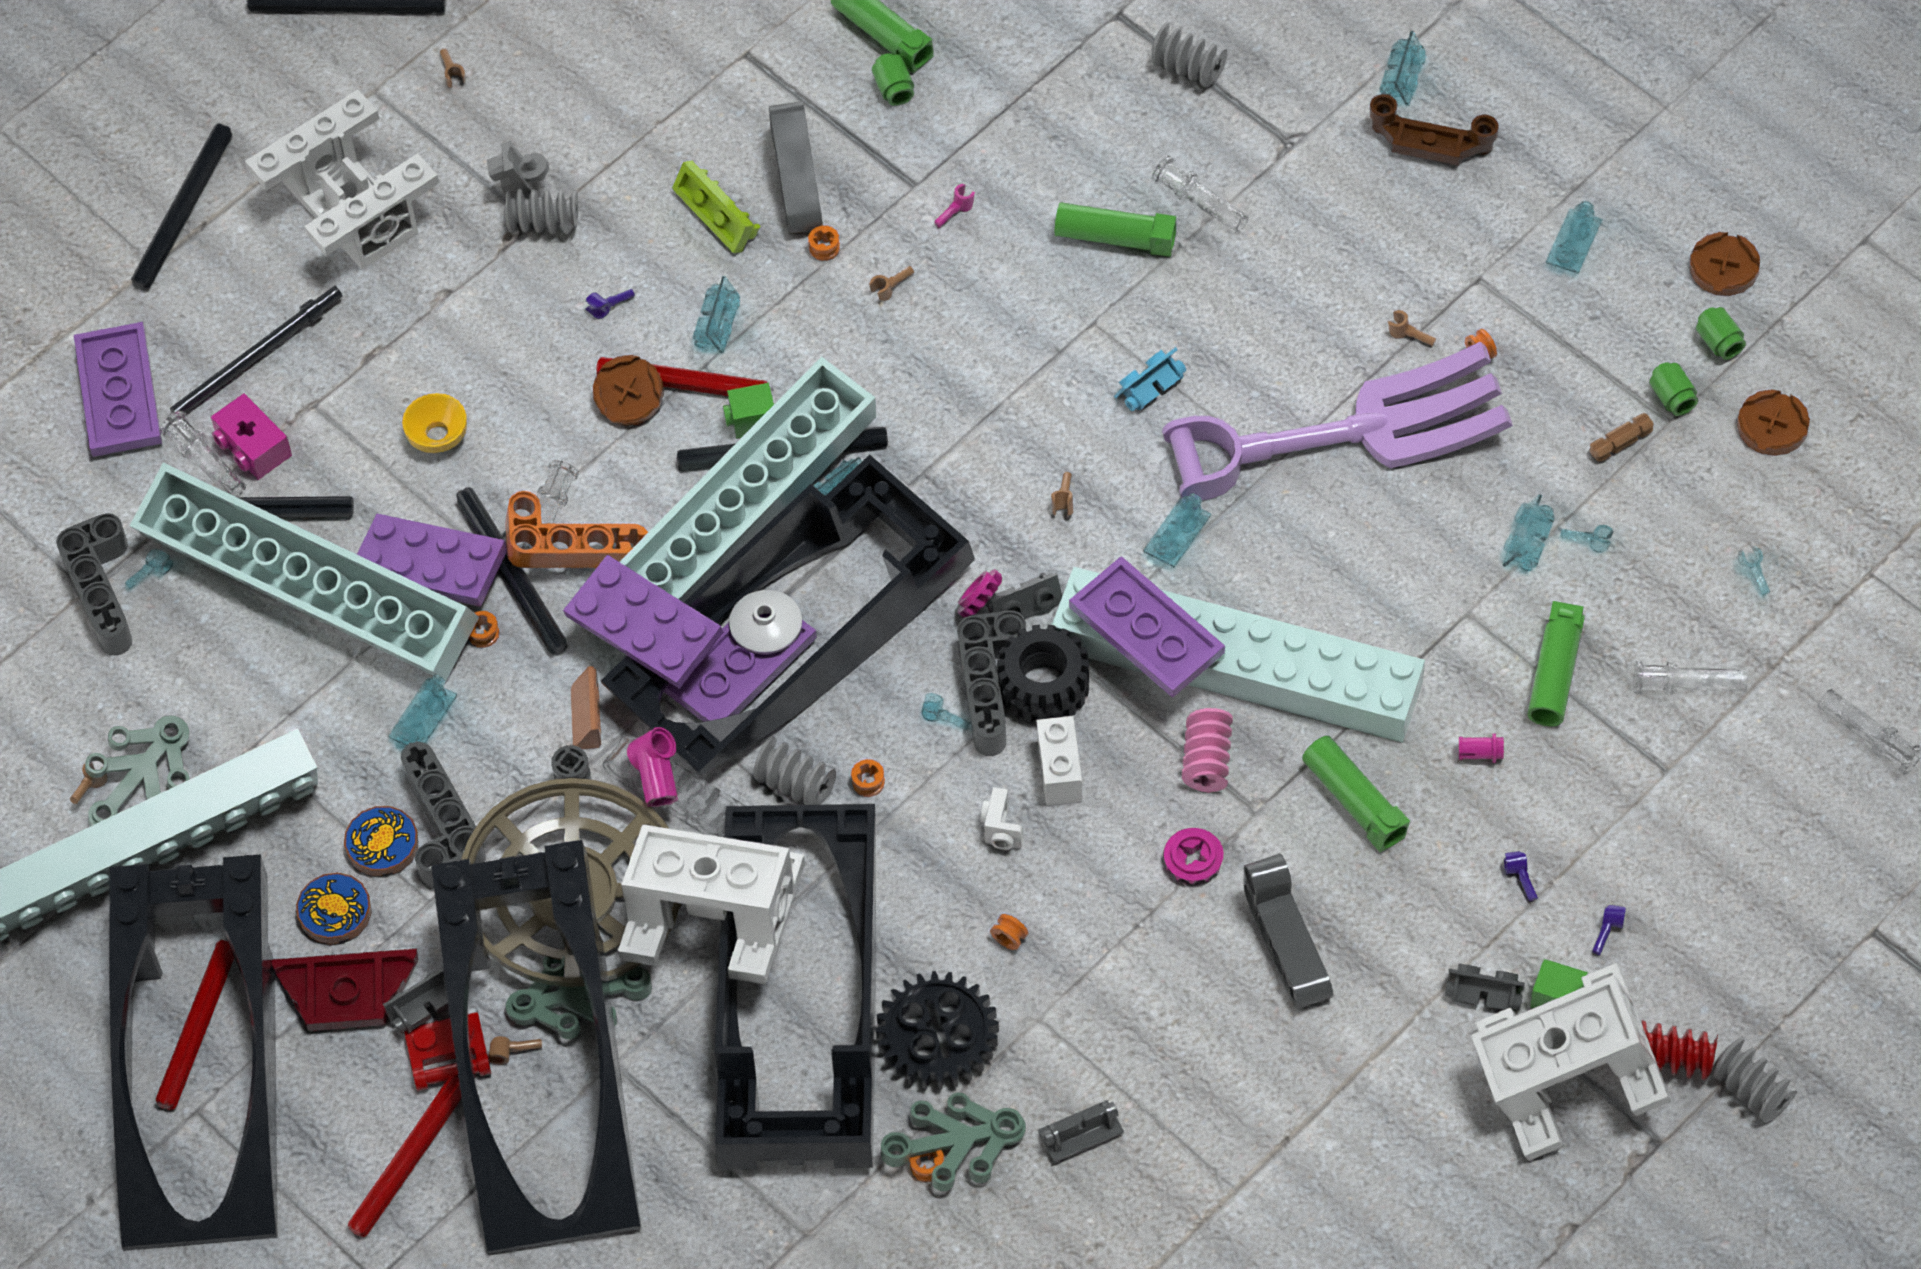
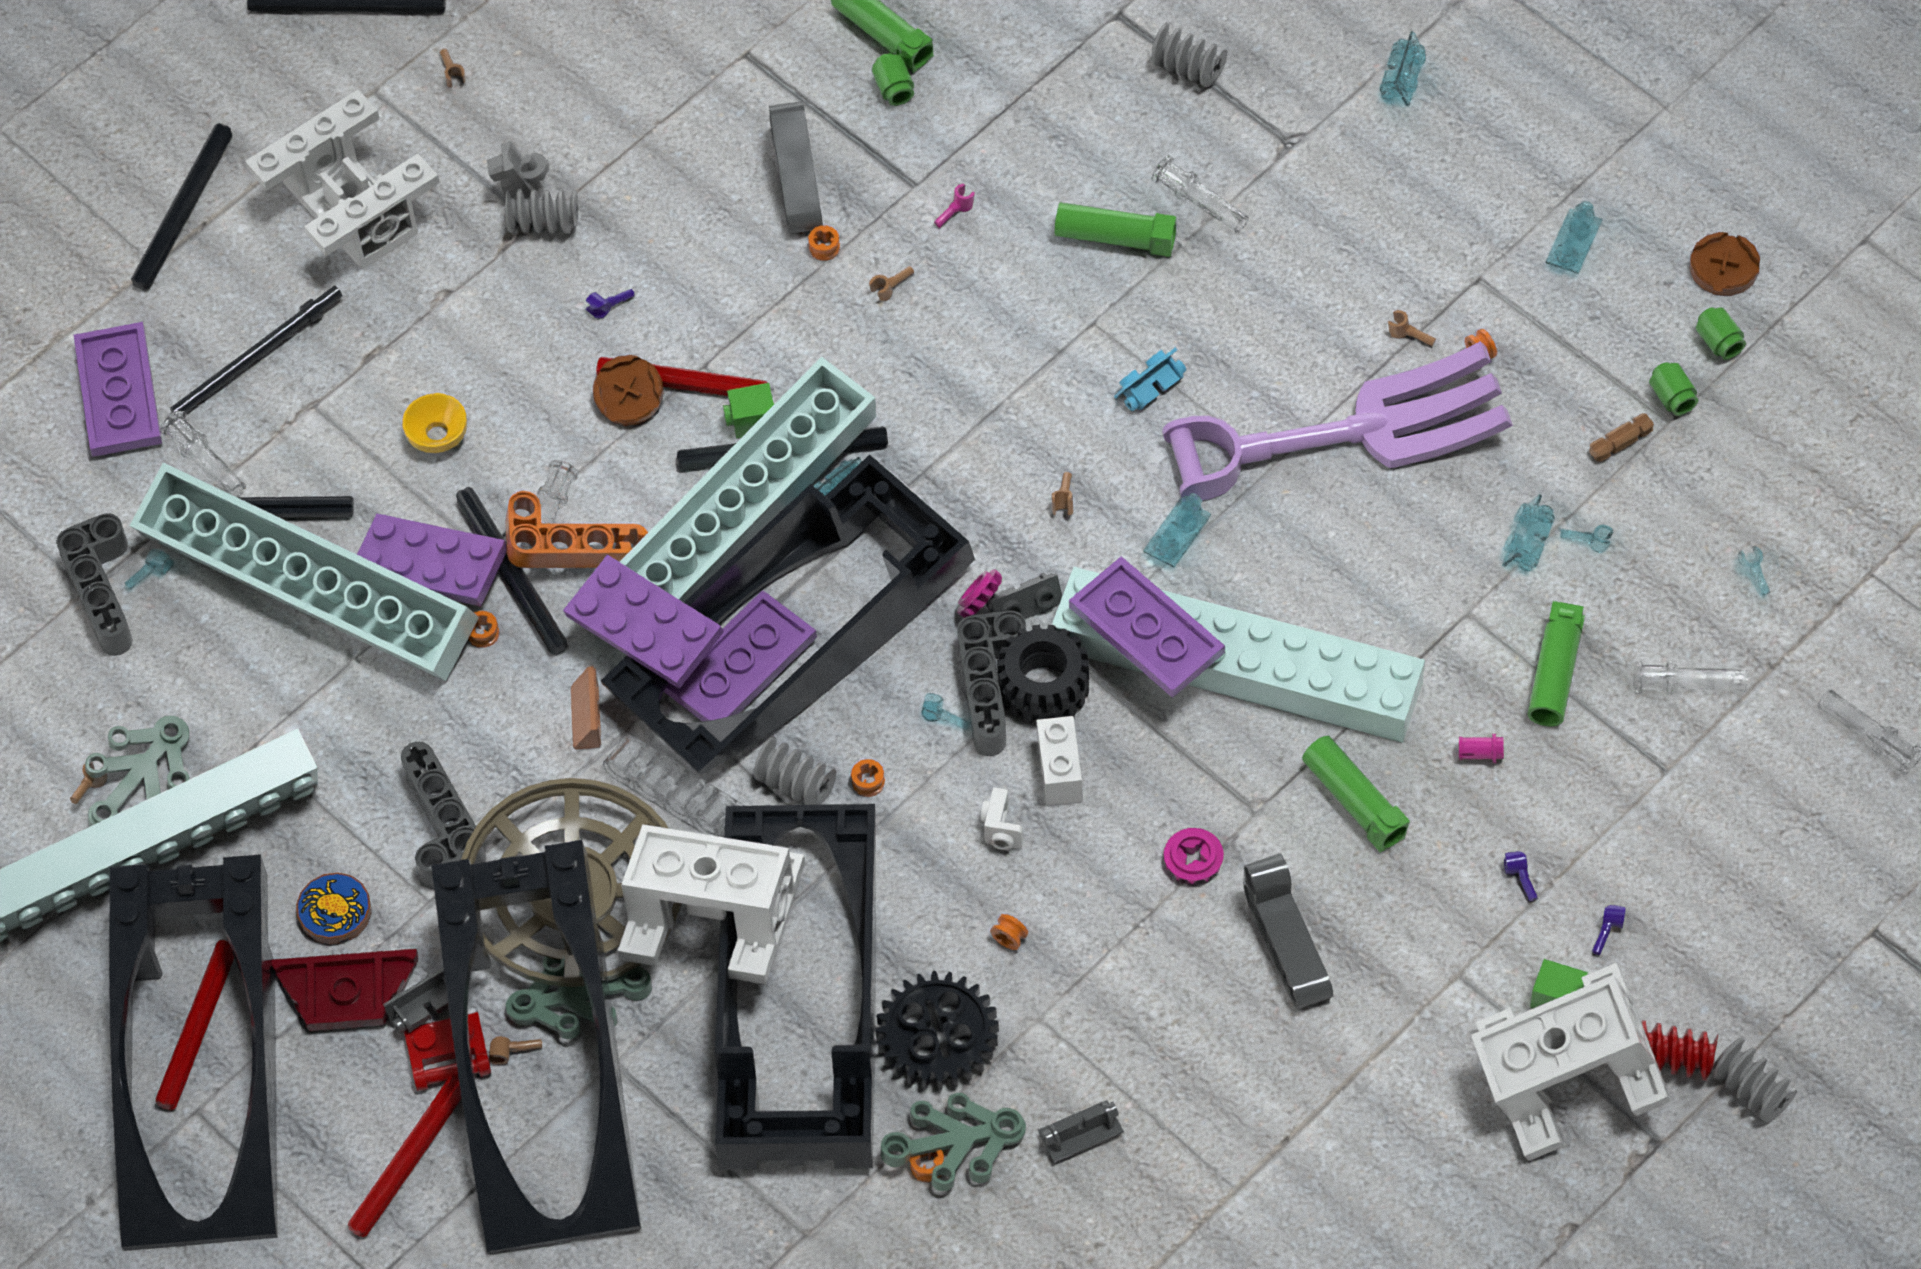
dark pink brick [211,393,292,480] -> none
tile [344,806,419,877] -> none
clear light blue hinge [388,675,457,746] -> none
dark grey wheel [551,745,591,780] -> none
dark pink piece [627,727,678,807] -> none
lime plate [672,160,761,253] -> none
clear light blue hinge [692,276,741,354] -> none
white dish [729,590,802,654] -> none
bright pink piece [1182,708,1233,793] -> none
reddish brown plate [1369,94,1499,166] -> none
dark grey hinge [1445,964,1525,1010] -> none
dark orange tile [1737,389,1810,456] -> none

